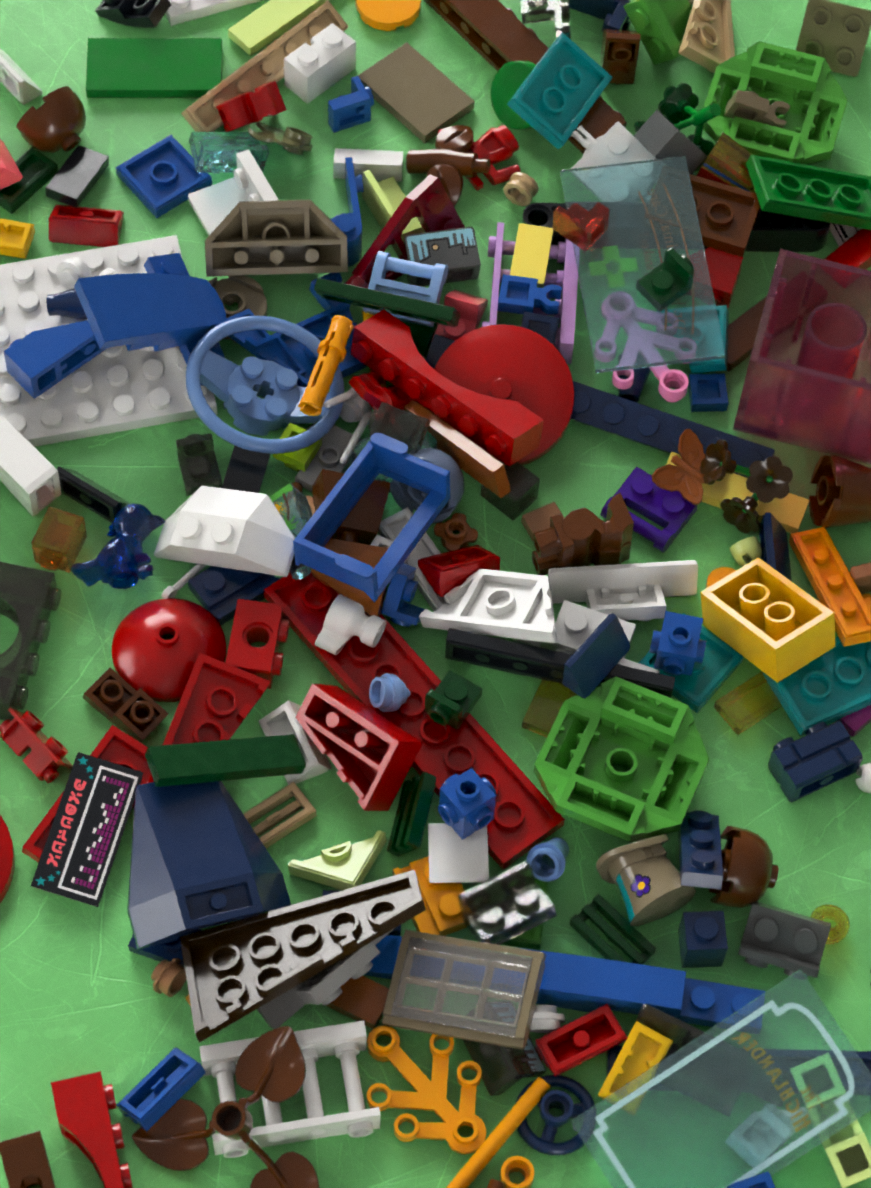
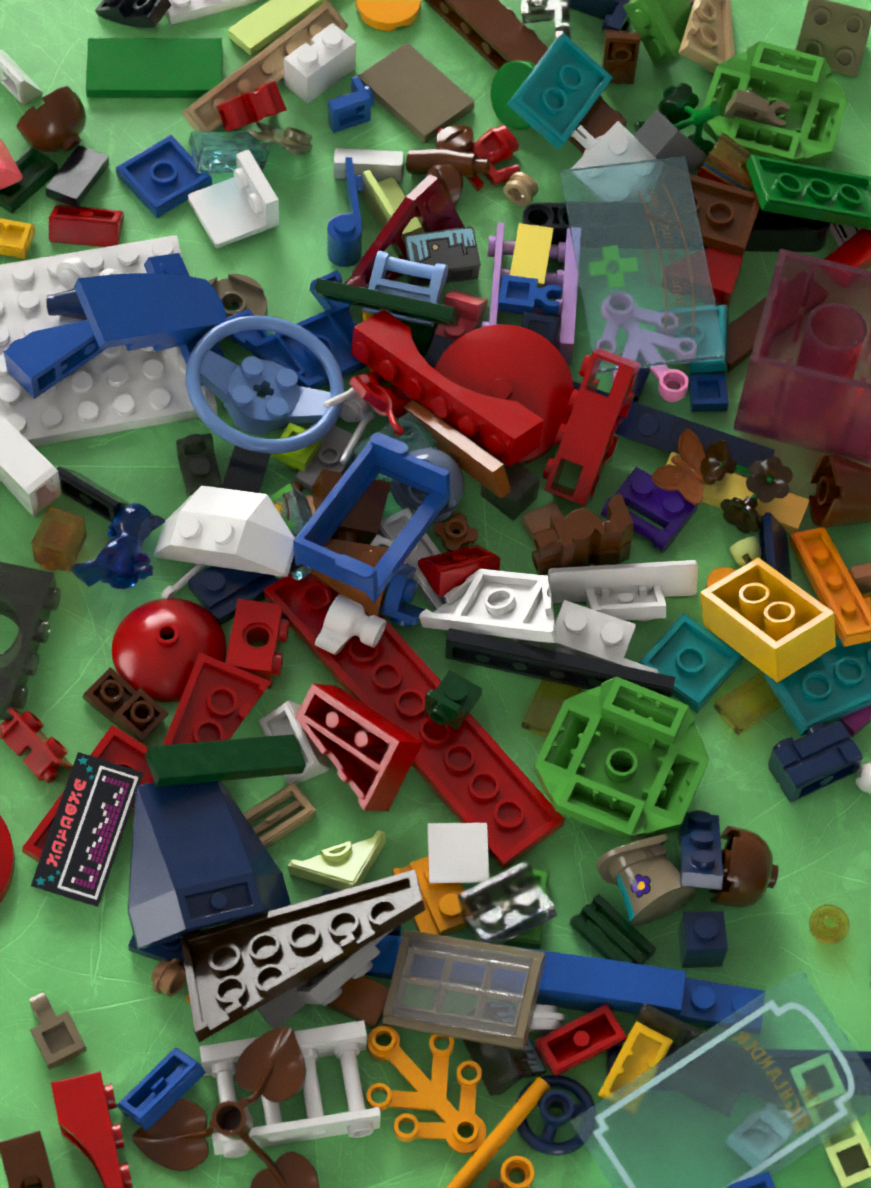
dark tan wedge [205,199,348,276] -> none
light orange pin [298,315,354,416] -> none
clear smoke bracket [368,402,431,454] -> none
light blue plate [369,673,411,712] -> none
dark green tile [387,772,436,857] -> none
blue brick [438,768,497,840] -> none
medium blue cone [527,837,569,882] -> none
clear red panel [553,202,610,252] -> none
dark blue slope [562,613,630,698] -> none
dark green bracket [636,247,695,312] -> none
blue brick [649,611,707,676] -> none
dark grey bracket [739,902,831,980] -> none
none -> dark tan plate [29,992,87,1070]
none -> red piece [543,348,641,506]

